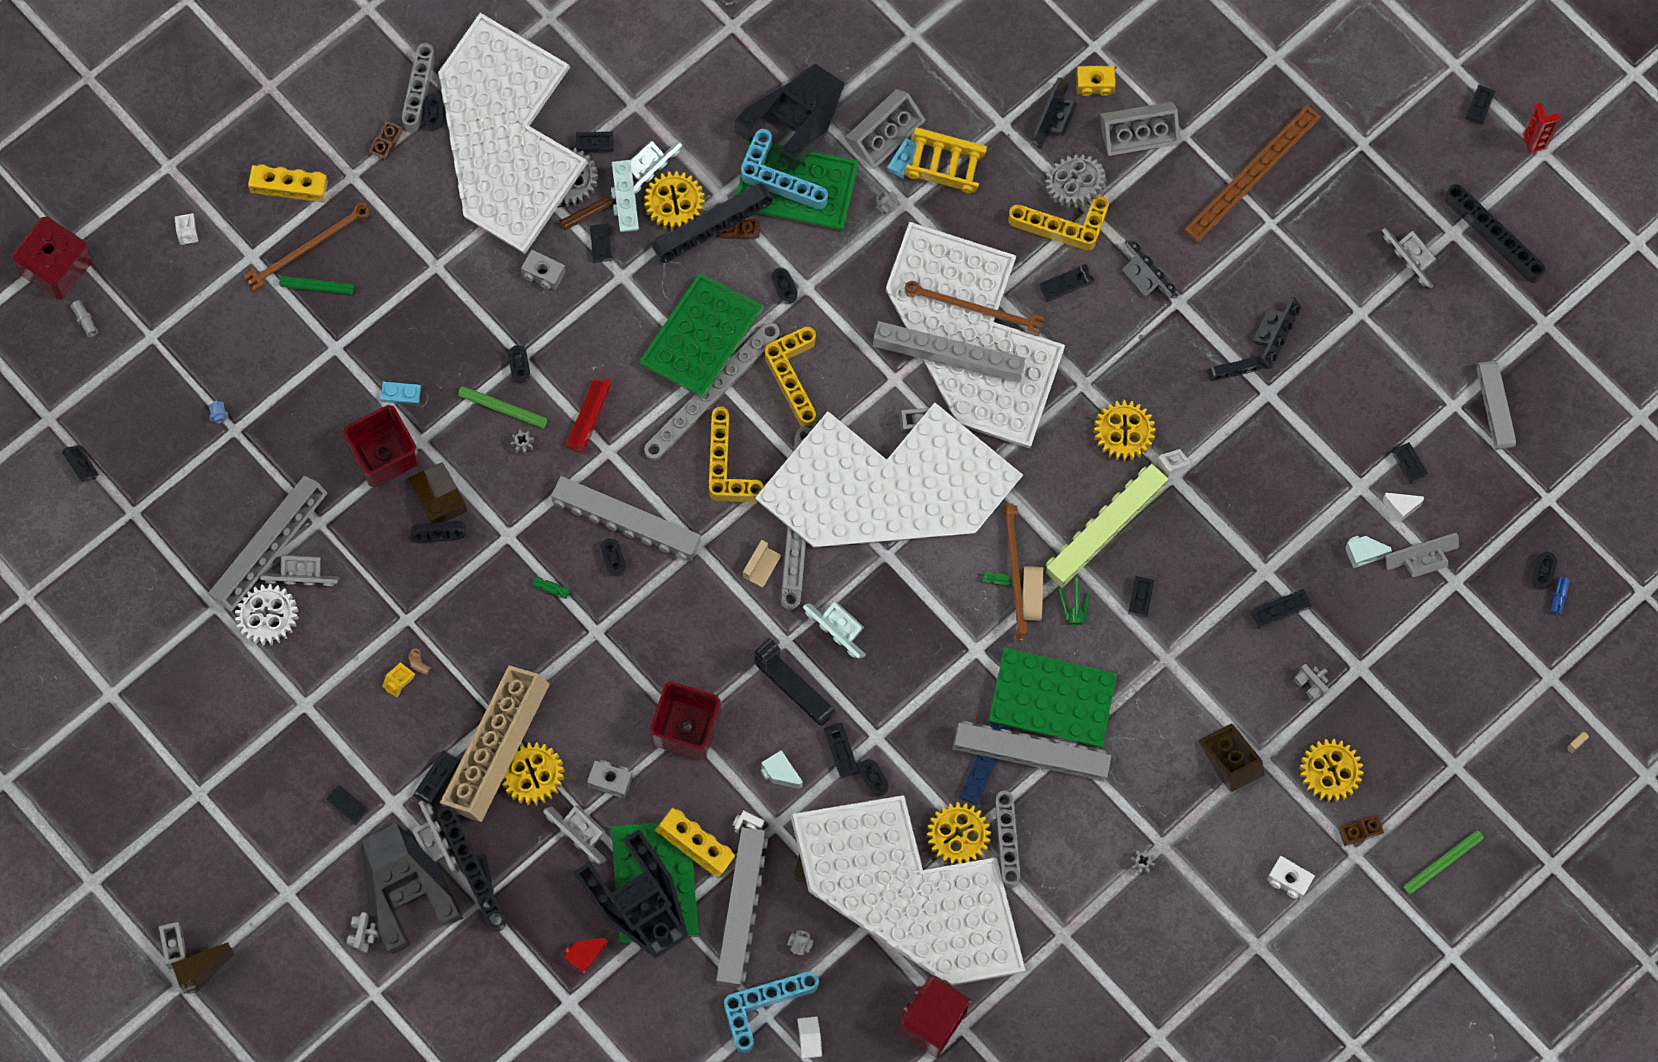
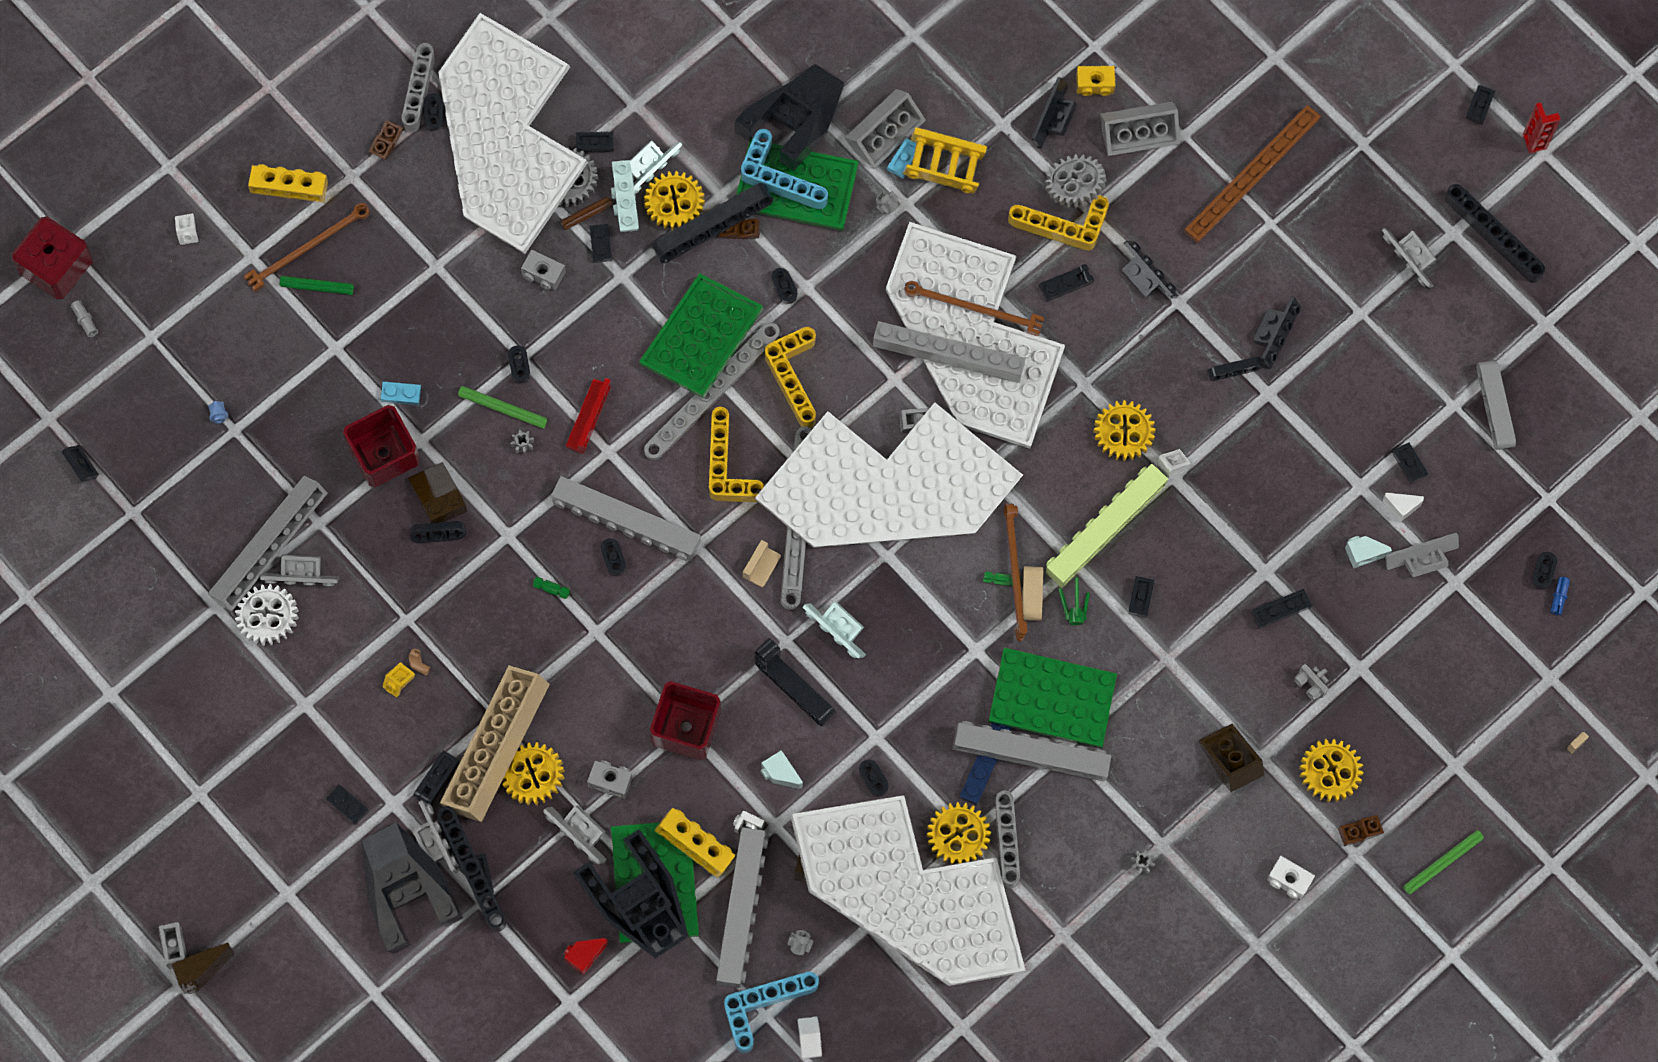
light grey hips [347,913,381,953] -> none
black plate [823,722,859,779] -> none
dark red plate [900,976,972,1058] -> none

